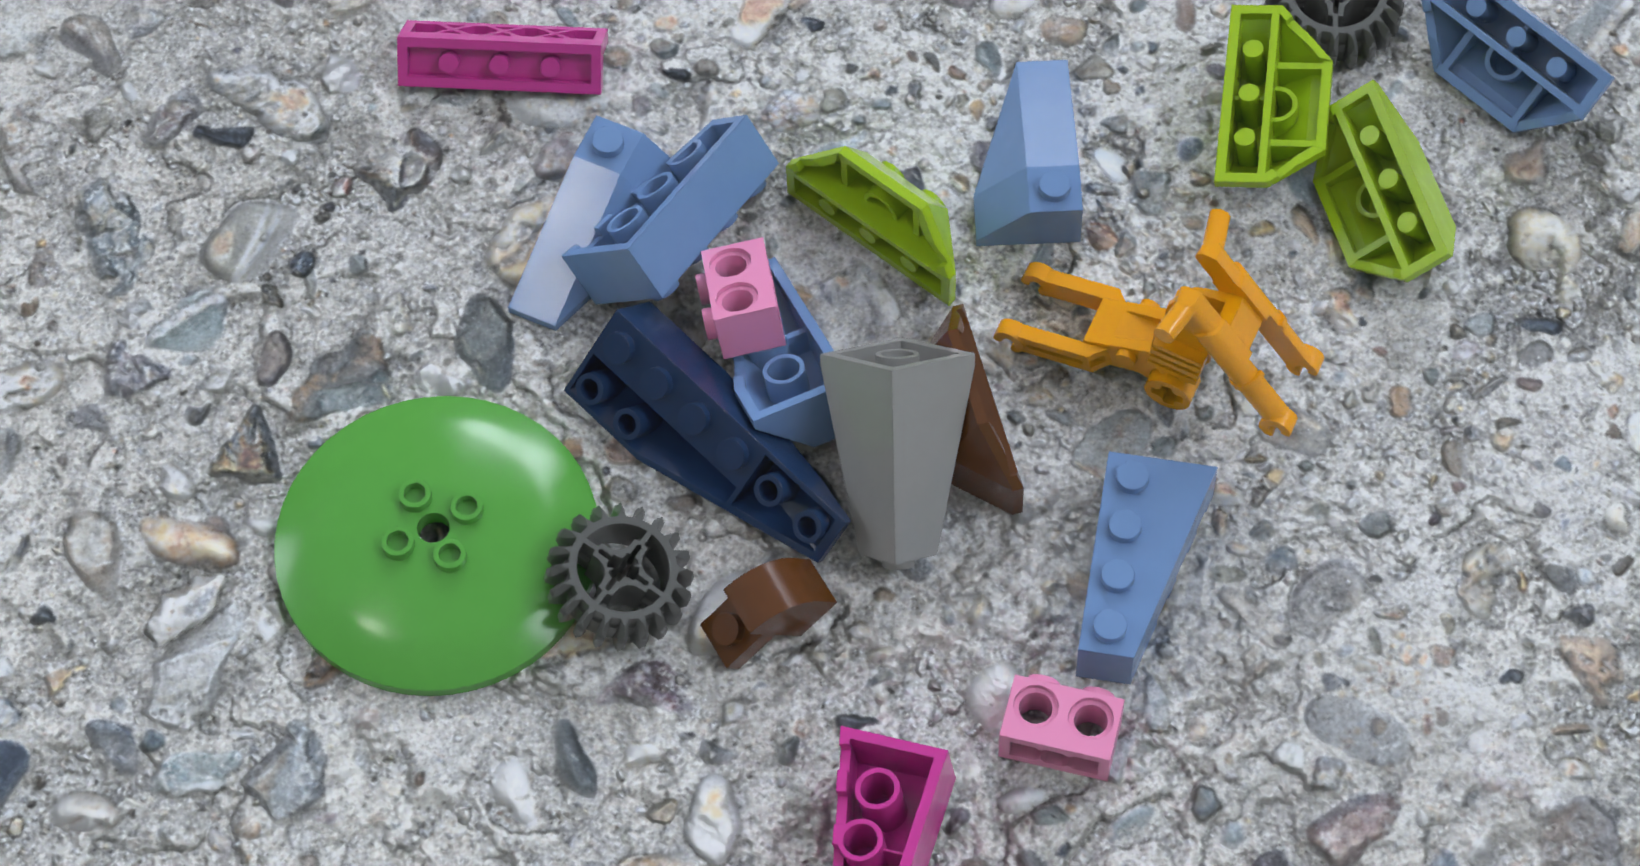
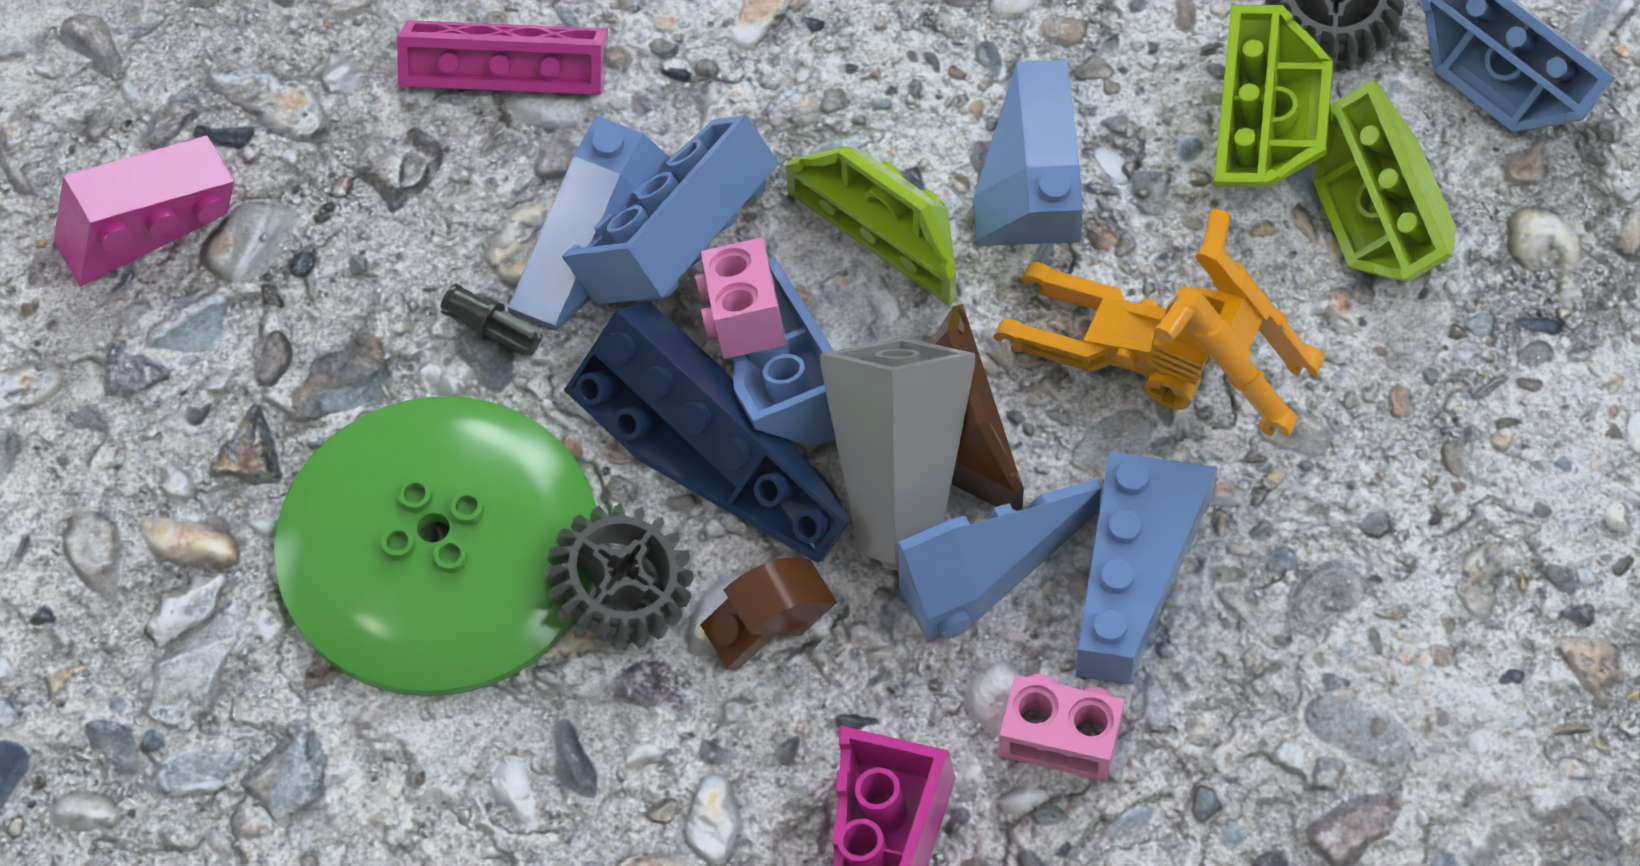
none -> dark pink wedge [53,135,234,287]
none -> pearl dark grey axle [440,283,542,356]
none -> medium blue wedge [898,479,1101,643]

